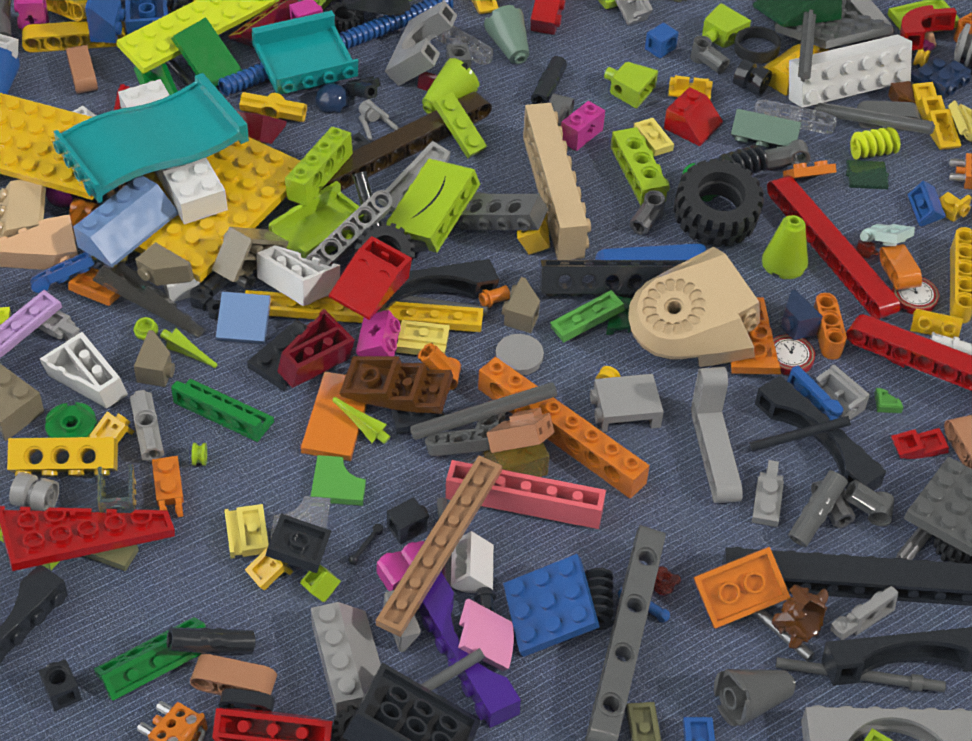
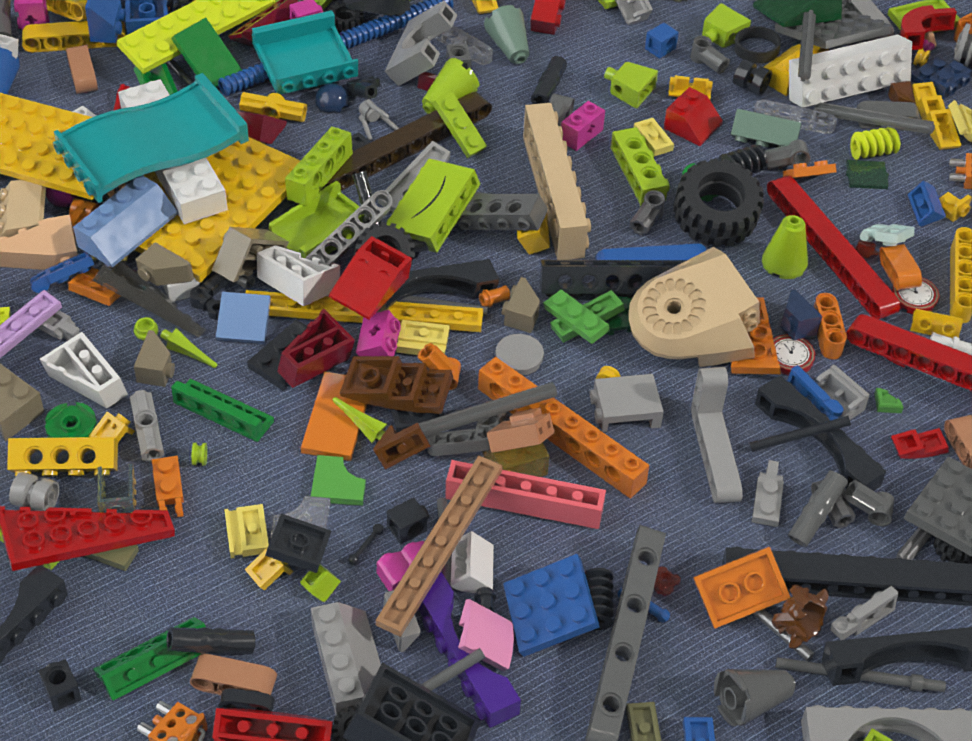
none -> reddish brown slope [373,422,430,470]
none -> bright green plate [543,290,610,344]

